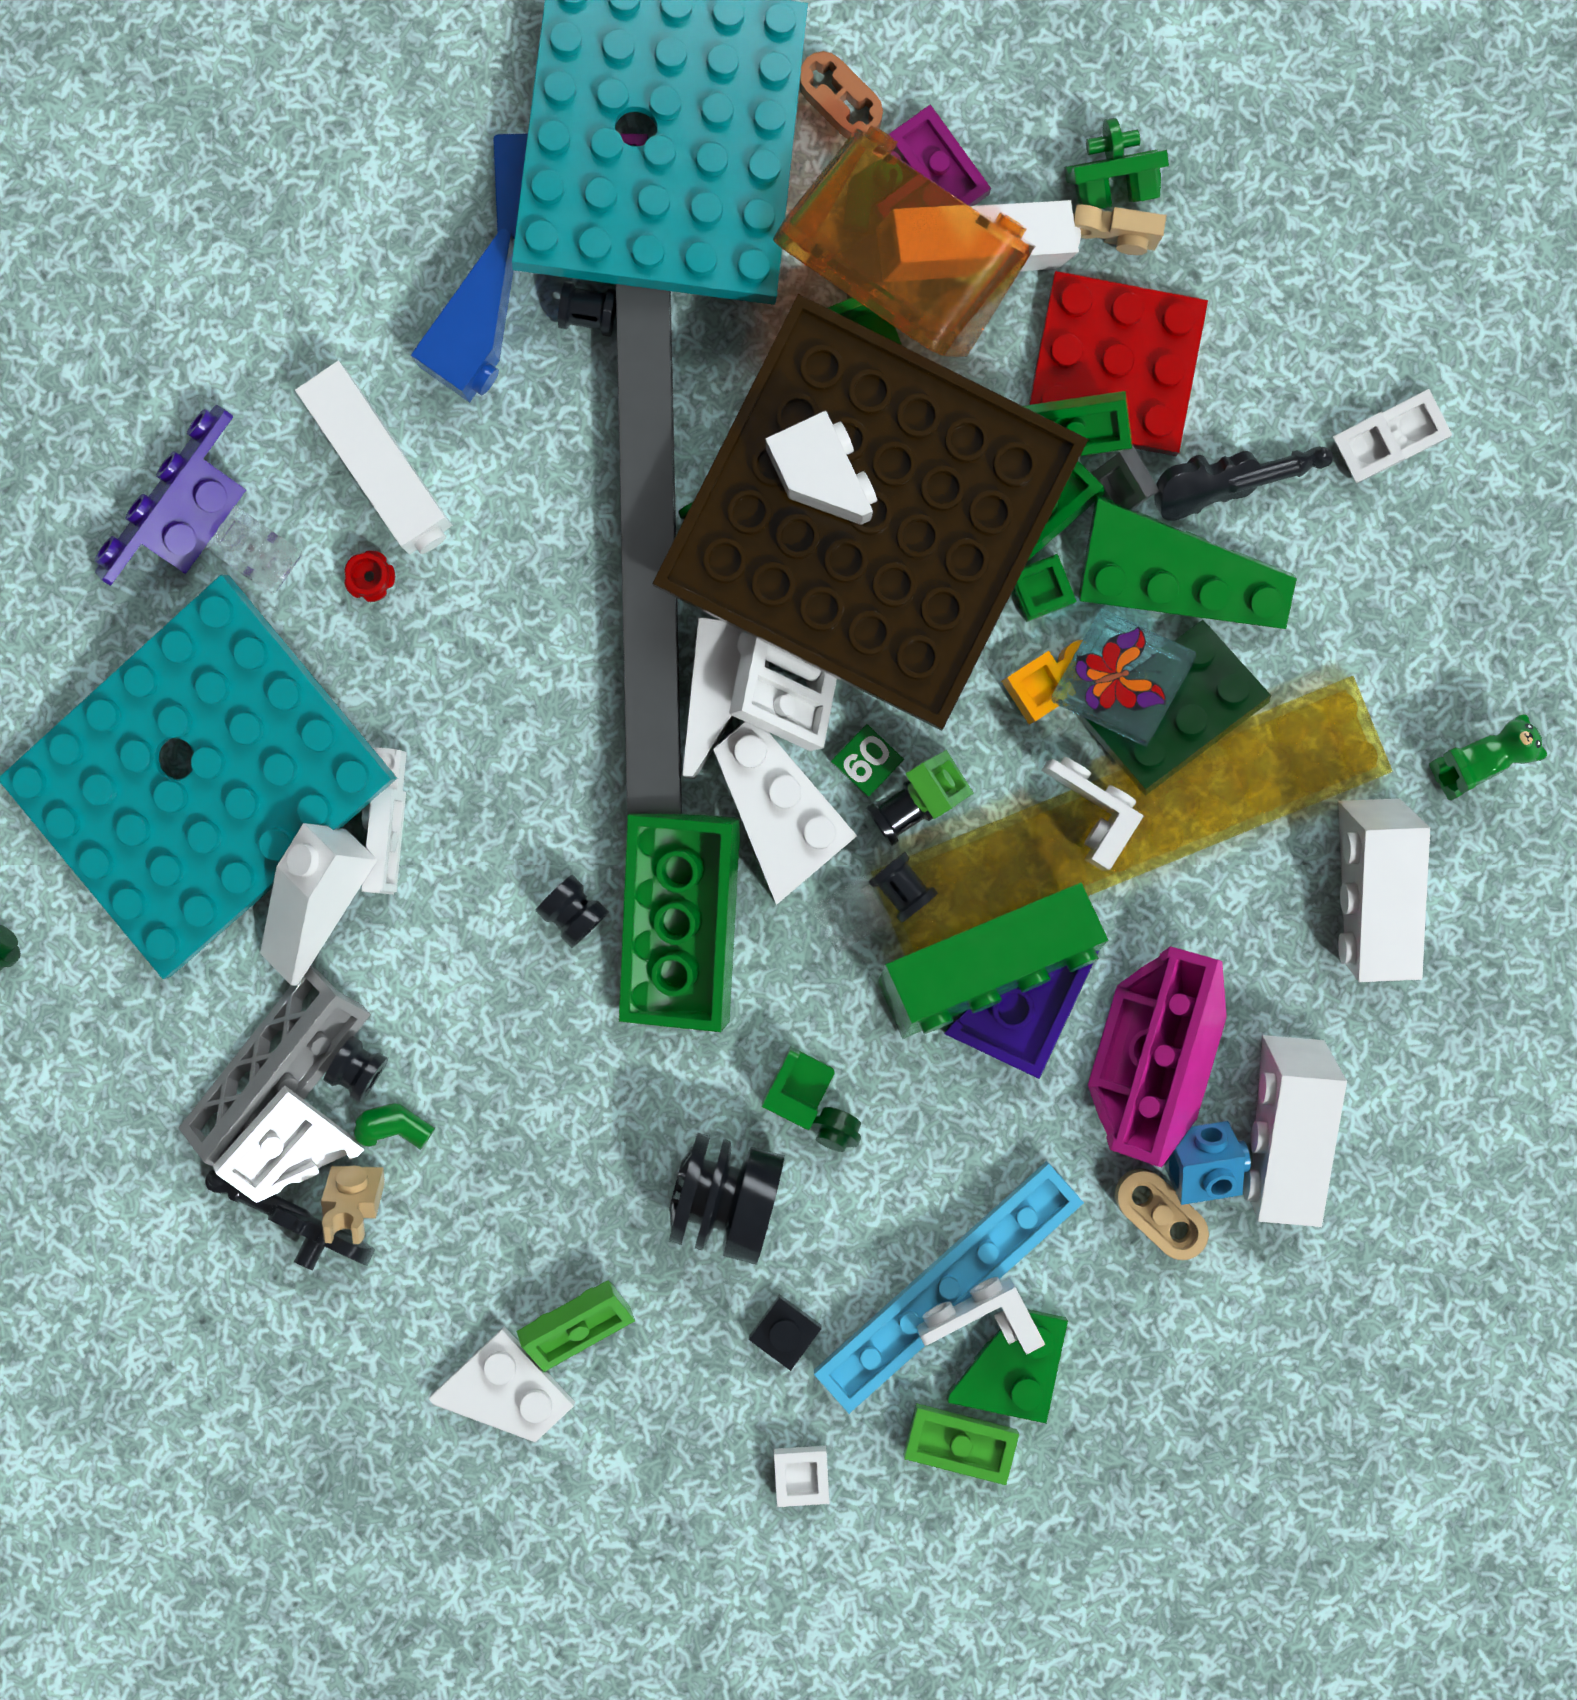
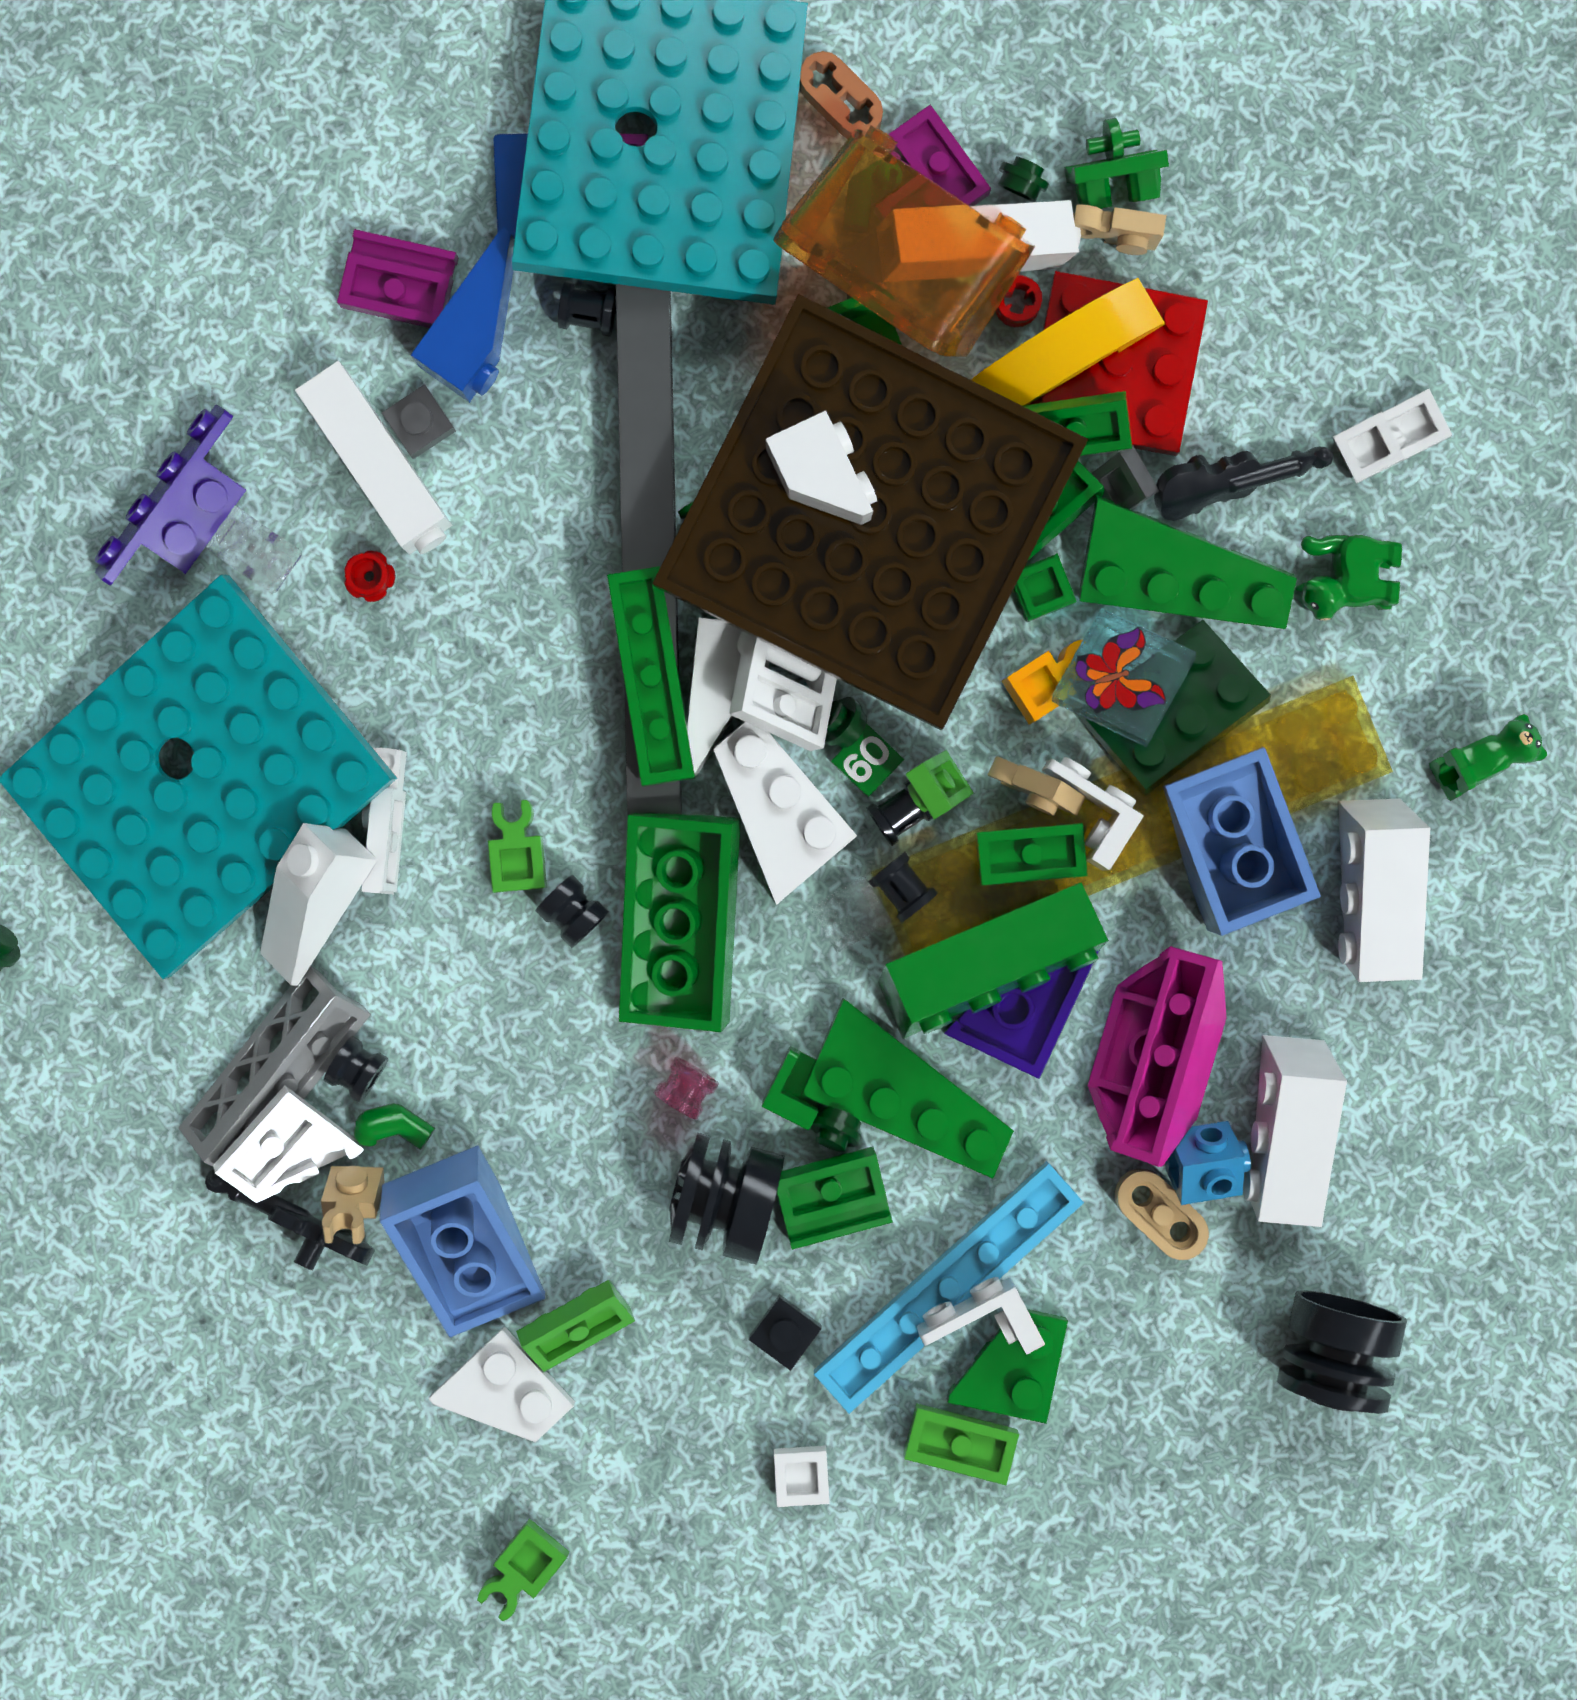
none -> magenta plate [337,229,459,328]
none -> medium blue slope [379,1145,545,1338]
none -> flat silver plate [382,384,456,459]
none -> bright green plate [477,1518,569,1621]
none -> bright green plate [488,800,547,893]
none -> green plate [607,566,695,787]
none -> clear pink wheel [653,1056,719,1120]
none -> green plate [777,1146,893,1250]
none -> green wing [801,998,1014,1179]
none -> dark green plate [825,697,867,748]
none -> yellow slope [970,278,1165,406]
none -> green plate [975,823,1088,885]
none -> tan plate [987,756,1086,816]
none -> red bush [994,275,1043,328]
none -> dark green plate [998,156,1049,202]
none -> medium blue slope [1163,747,1321,936]
none -> black wheel [1277,1290,1407,1414]
none -> green animal [1295,535,1402,621]

